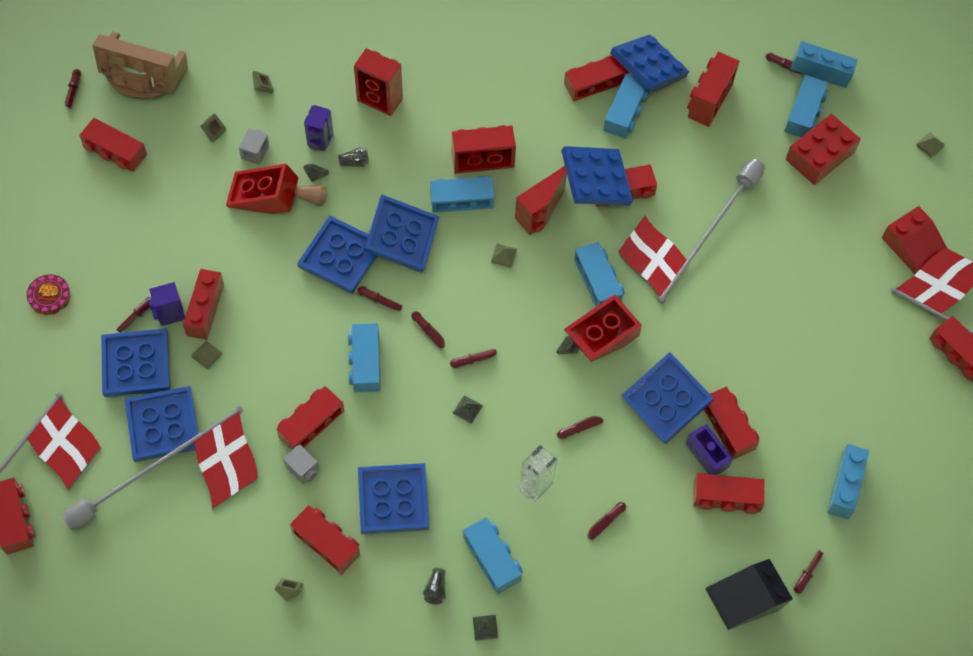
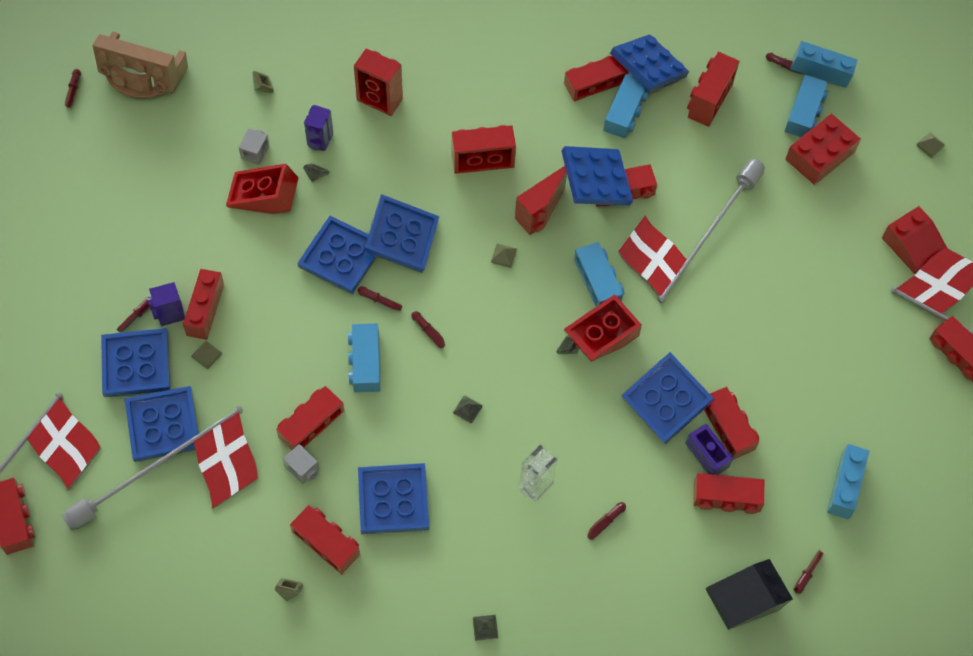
clear red tile [27,274,71,315] -> none
red brick [79,117,147,172] -> none
olive slope [200,113,226,142] -> none
medium nougat cone [294,185,326,205] -> none
clear smoke cone [338,147,369,167] -> none
clear smoke cone [423,568,446,605] -> none
dark azure brick [430,176,494,213] -> none
dark red piece [450,349,497,368] -> none
dark azure brick [463,517,523,594] -> none
dark red piece [557,416,604,439] -> none

